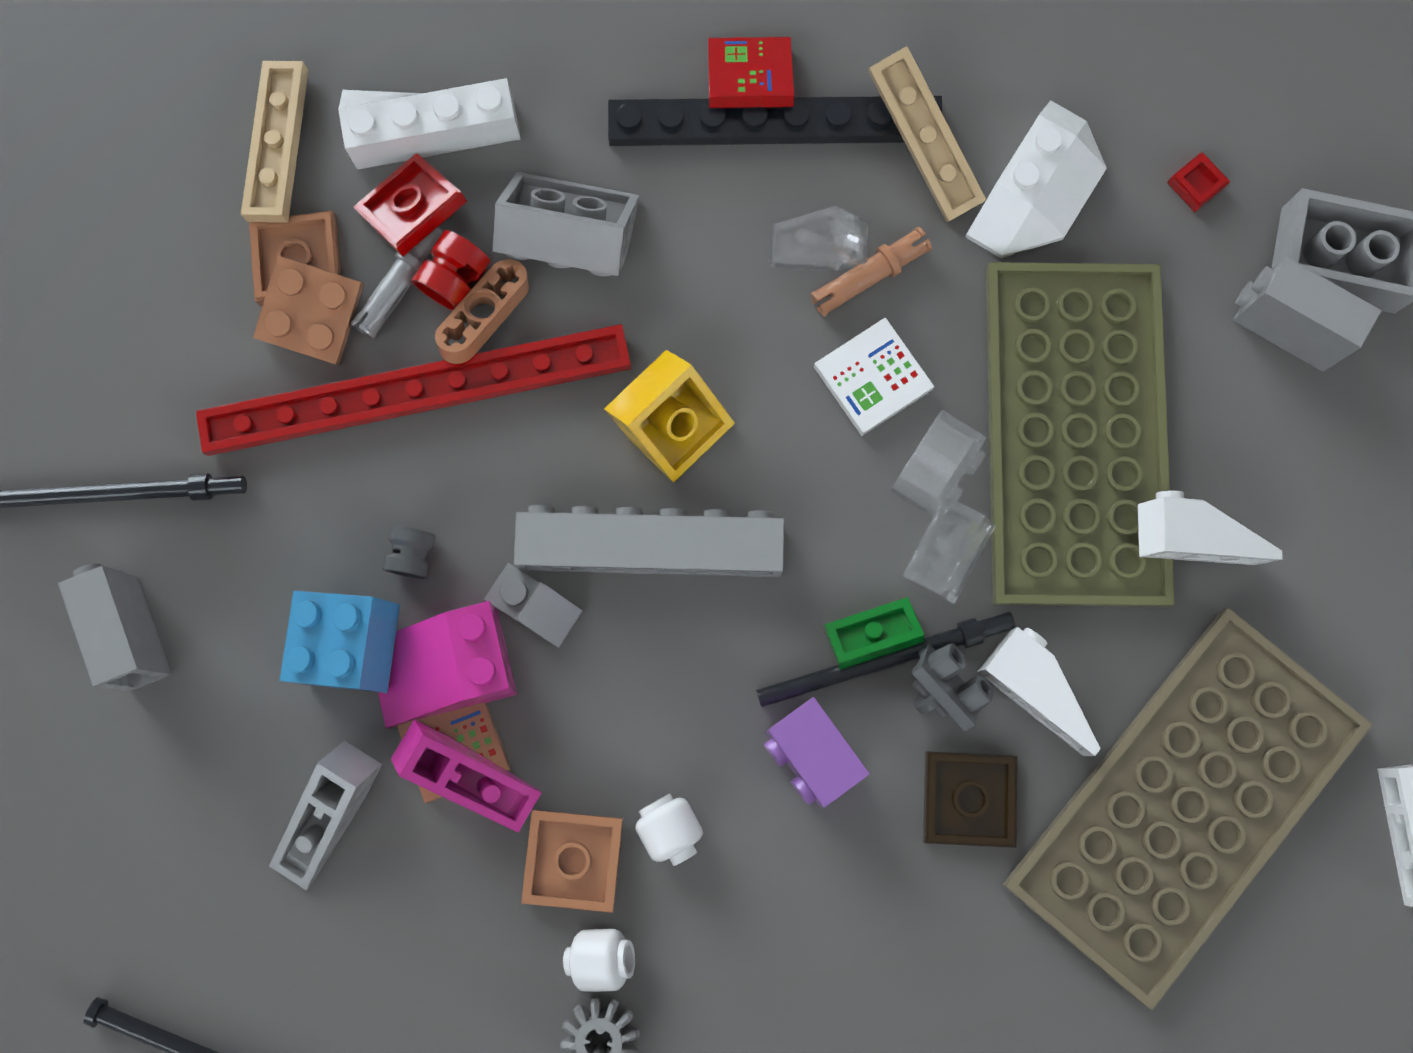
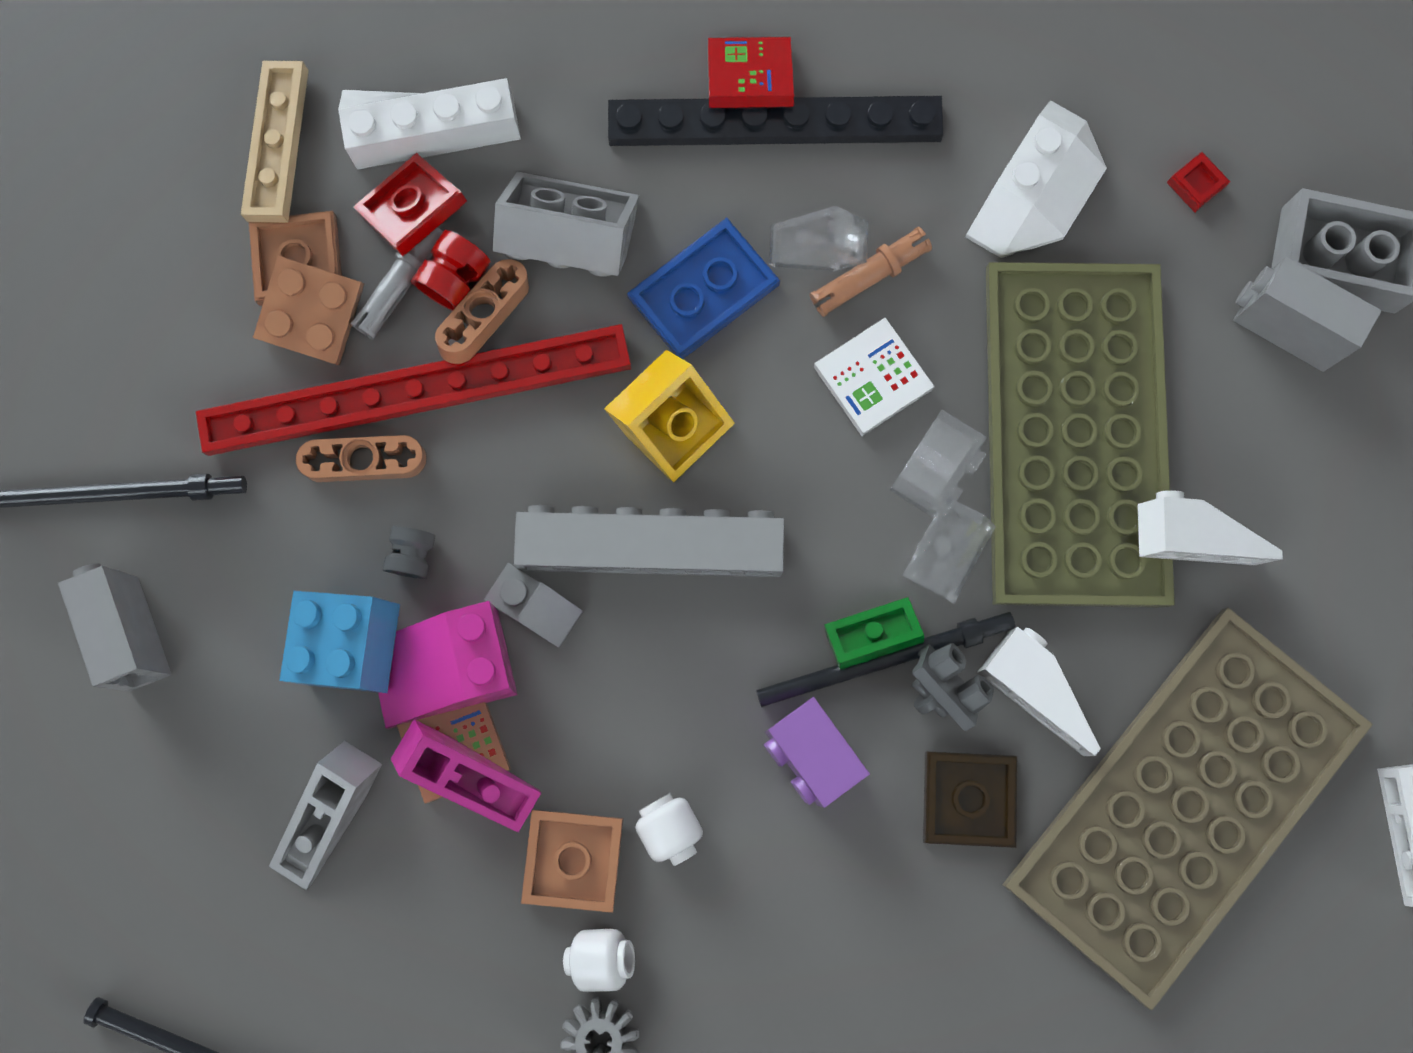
tan plate [867,46,986,222] -> none
none -> nougat beam [296,435,426,482]
none -> blue tile [627,217,780,359]

